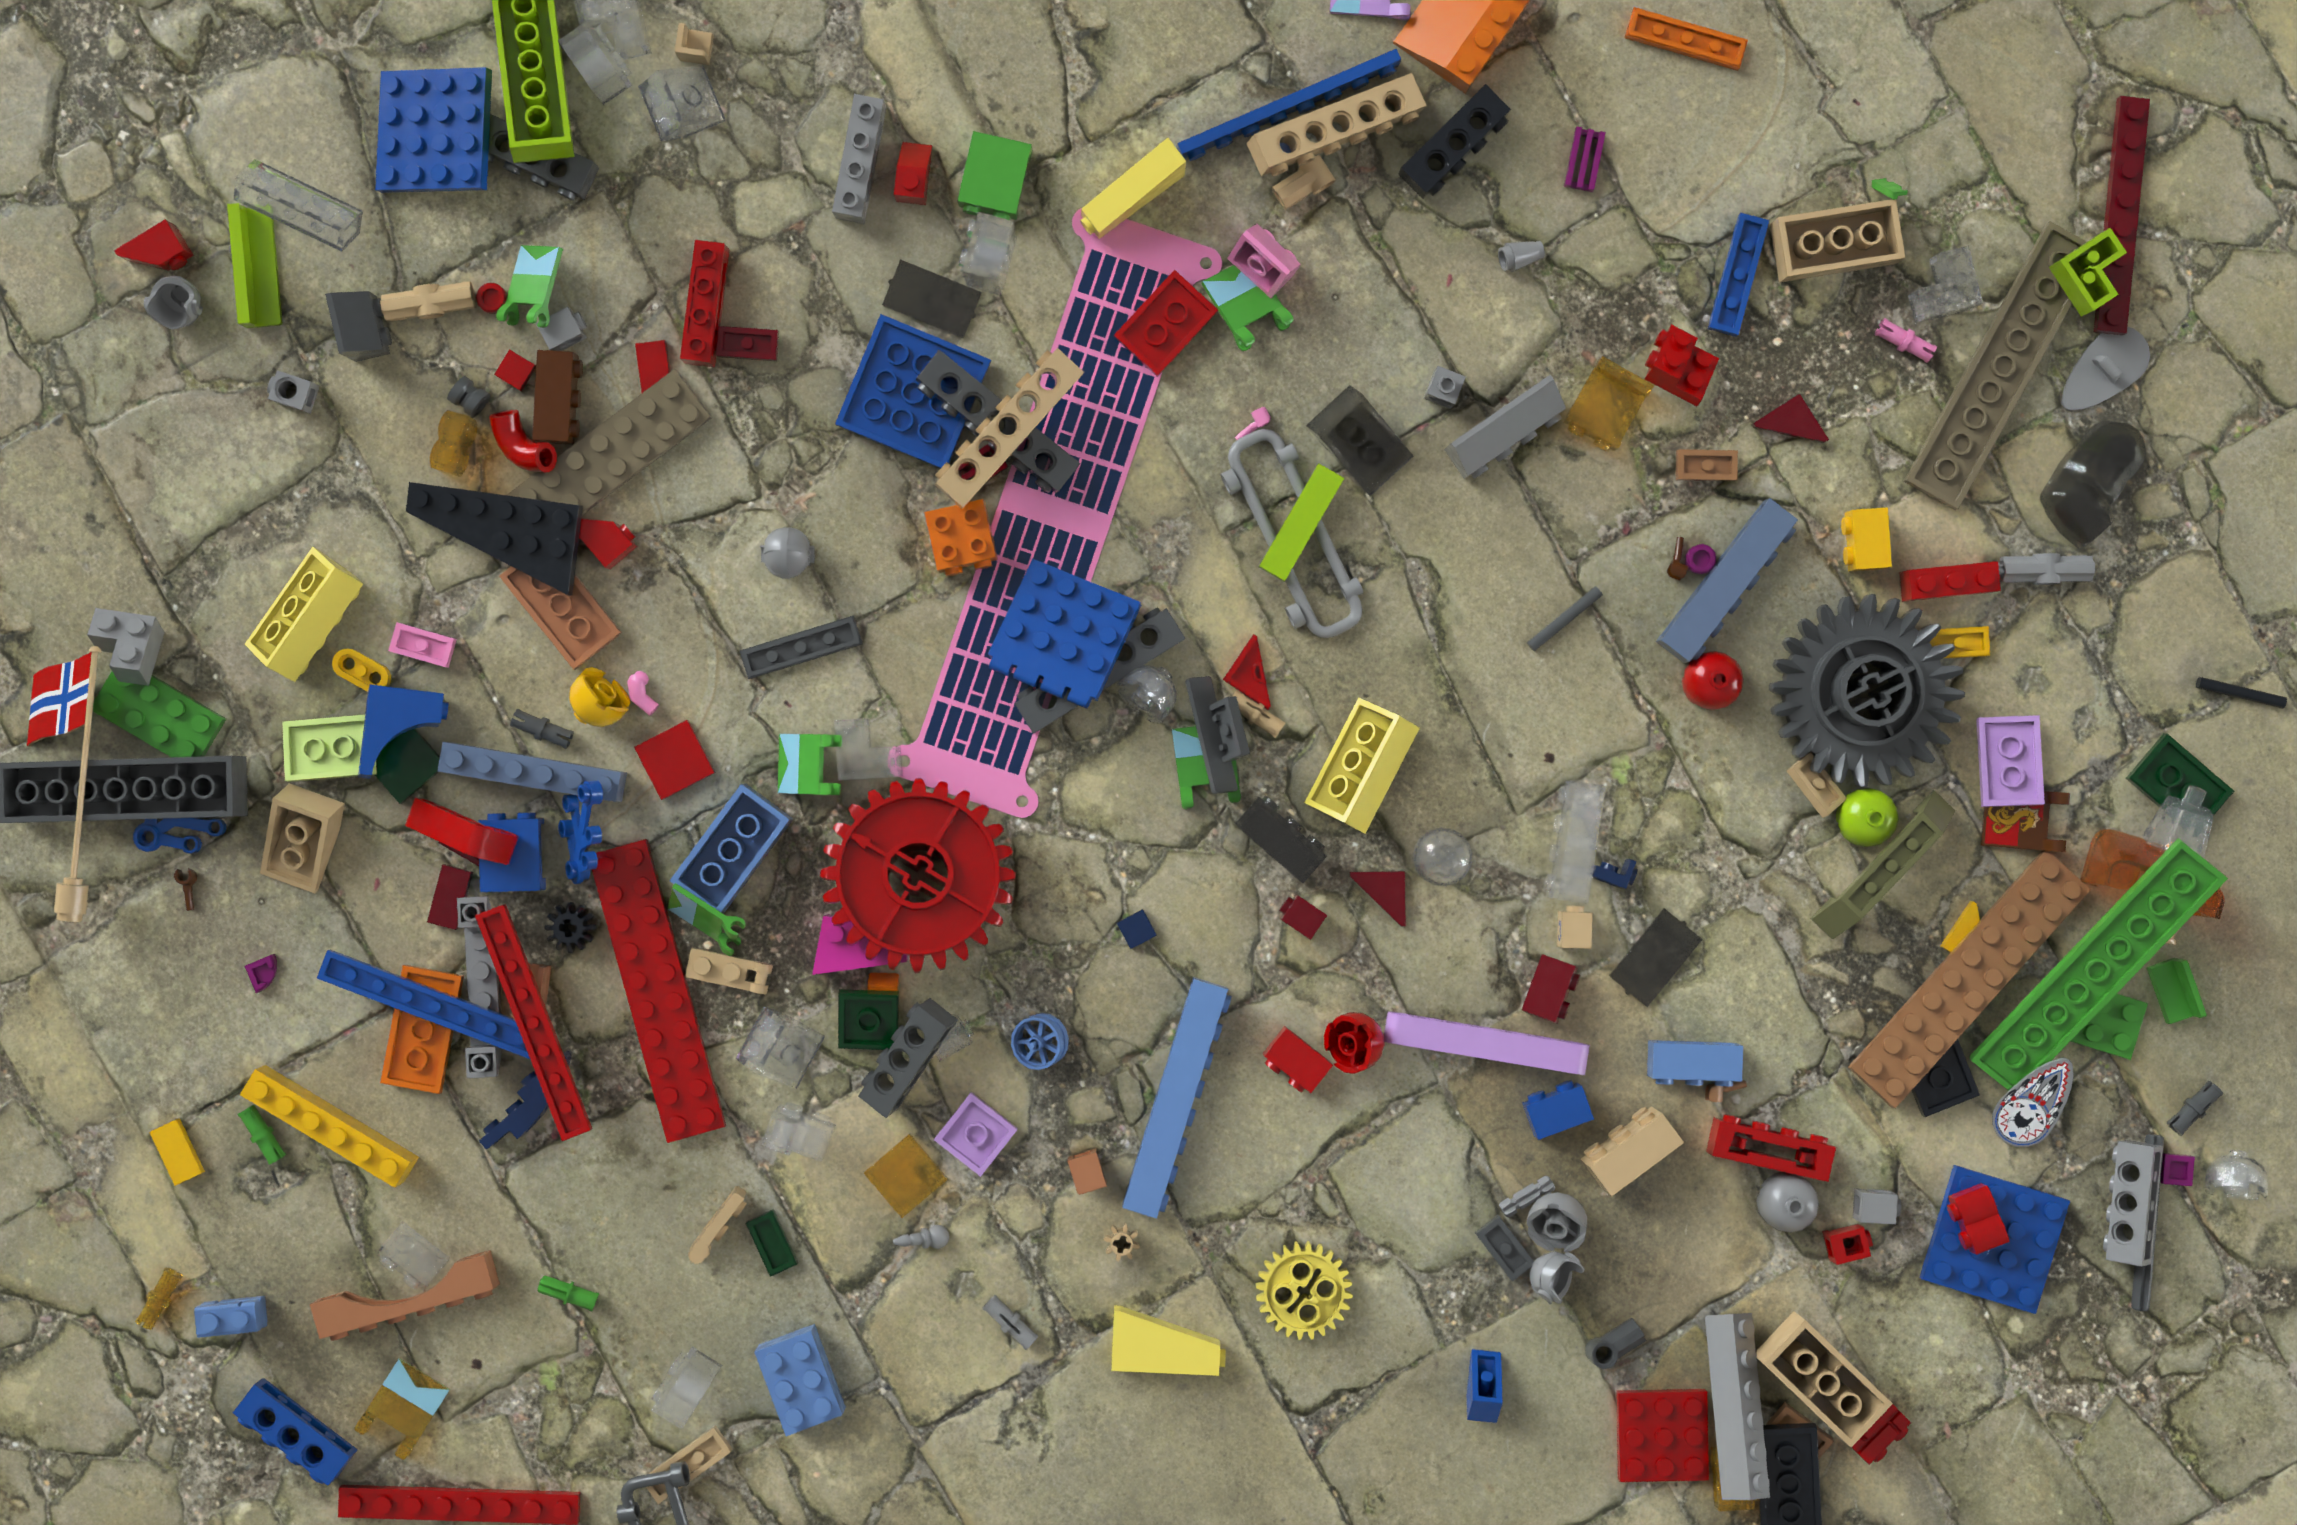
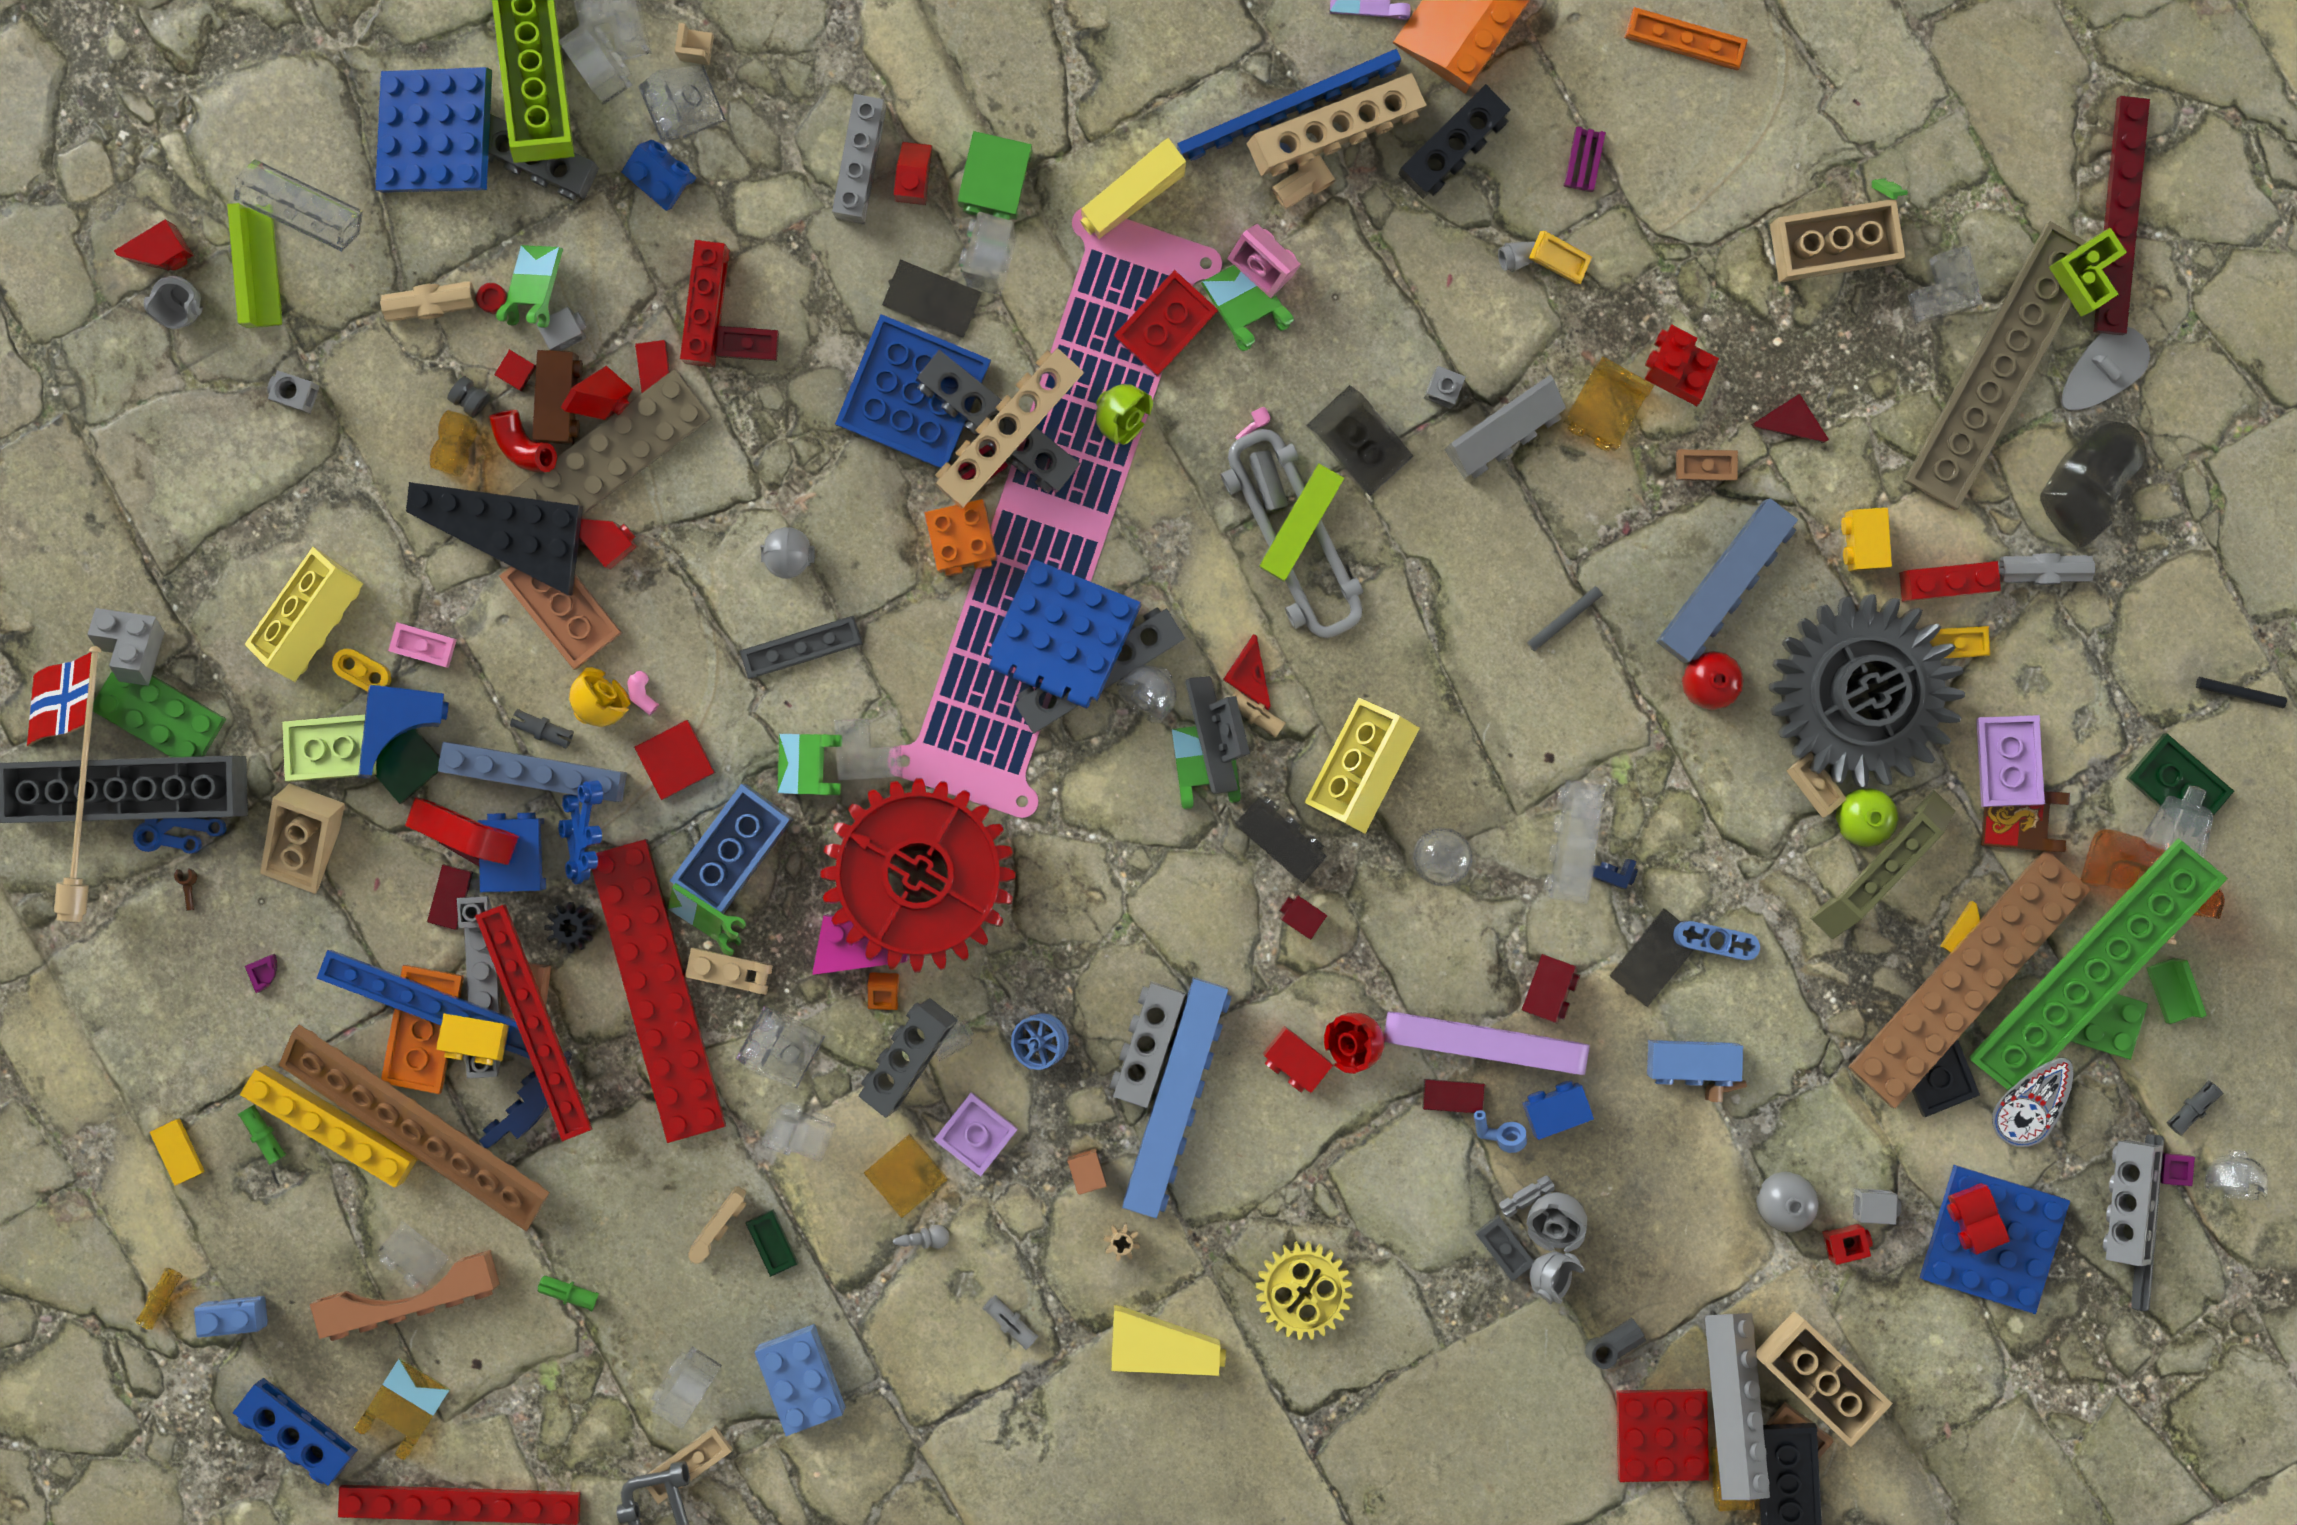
dark grey slope [325,291,392,362] -> none
dark green tile [838,989,899,1050] -> none
dark blue tile [1117,909,1157,949] -> none
dark red tile [1349,871,1406,926] -> none
blue slope [1466,1349,1503,1423] -> none
tan brick [1557,905,1593,949] -> none
tan brick [1580,1106,1684,1197] -> none
reddish brown hand [1667,537,1688,581] -> none
magenta tile [1685,544,1716,575] -> none
red brick [1706,1114,1836,1182] -> none
blue plate [1707,213,1770,337] -> none
red brick [1851,1404,1911,1465] -> none
bright pink pin [1875,318,1937,363] -> none
none -> medium nougat plate [279,1024,550,1232]
none -> yellow brick [436,1013,509,1066]
none -> red slope [560,365,633,420]
none -> blue bracket [621,140,696,211]
none -> lime cylinder [1096,384,1153,445]
none -> light grey brick [1109,981,1185,1108]
none -> light grey slope [1249,450,1288,513]
none -> dark red tile [1422,1079,1485,1113]
none -> medium blue plate [1474,1110,1527,1153]
none -> yellow tile [1529,231,1592,284]
none -> medium blue beam [1673,921,1760,960]

